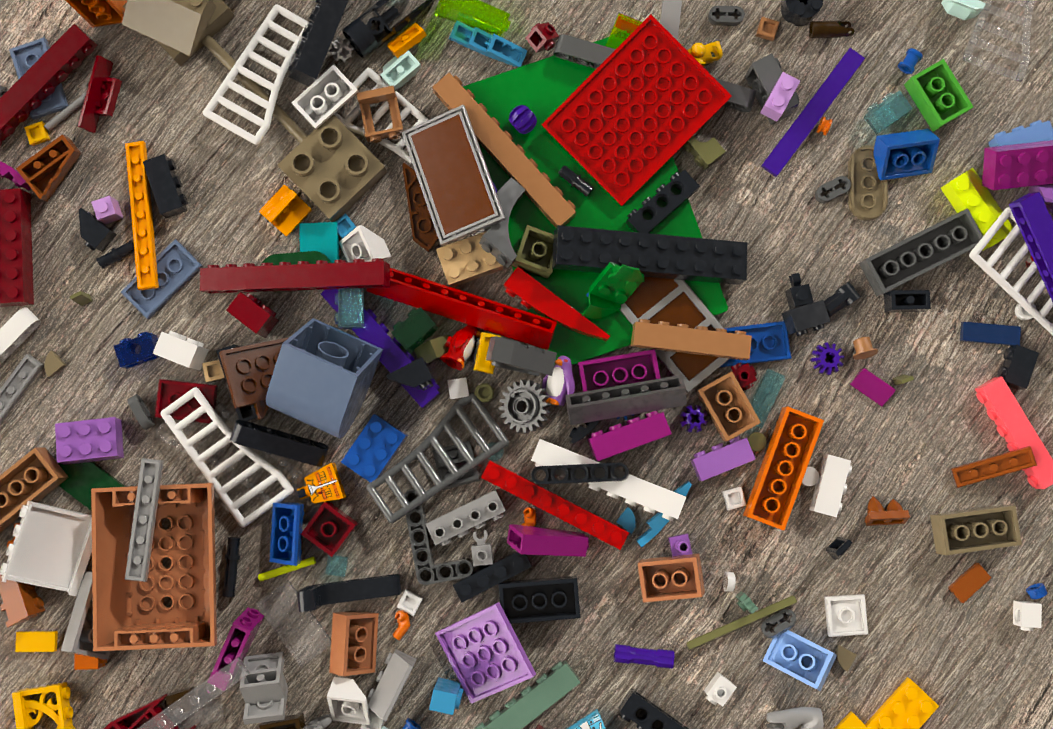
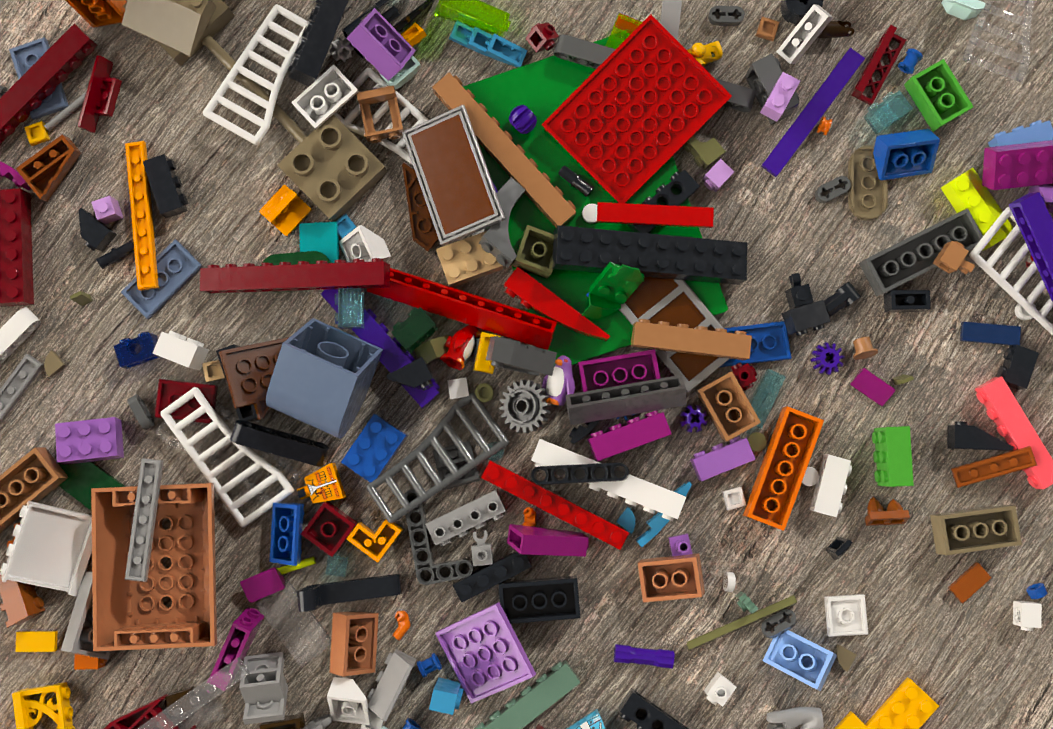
black pin [222,537,241,597] -> none
dark red brick [226,292,279,338] -> none
white tile [397,589,423,616] -> none
none -> magenta slope [240,567,285,603]
none -> medium lavender slope [347,8,416,81]
none -> light orange brick [347,519,404,563]
none -> blue bush [417,653,442,678]
none -> white tile [582,204,597,224]
none -> red tile [596,202,714,228]
none -> lavender brick [702,159,735,192]
none -> white brick [776,4,833,64]
none -> dark red fence [851,25,906,106]
none -> bright green brick [872,426,914,487]
none -> medium nougat brick [933,241,975,275]
none -> black slope [947,422,1013,451]

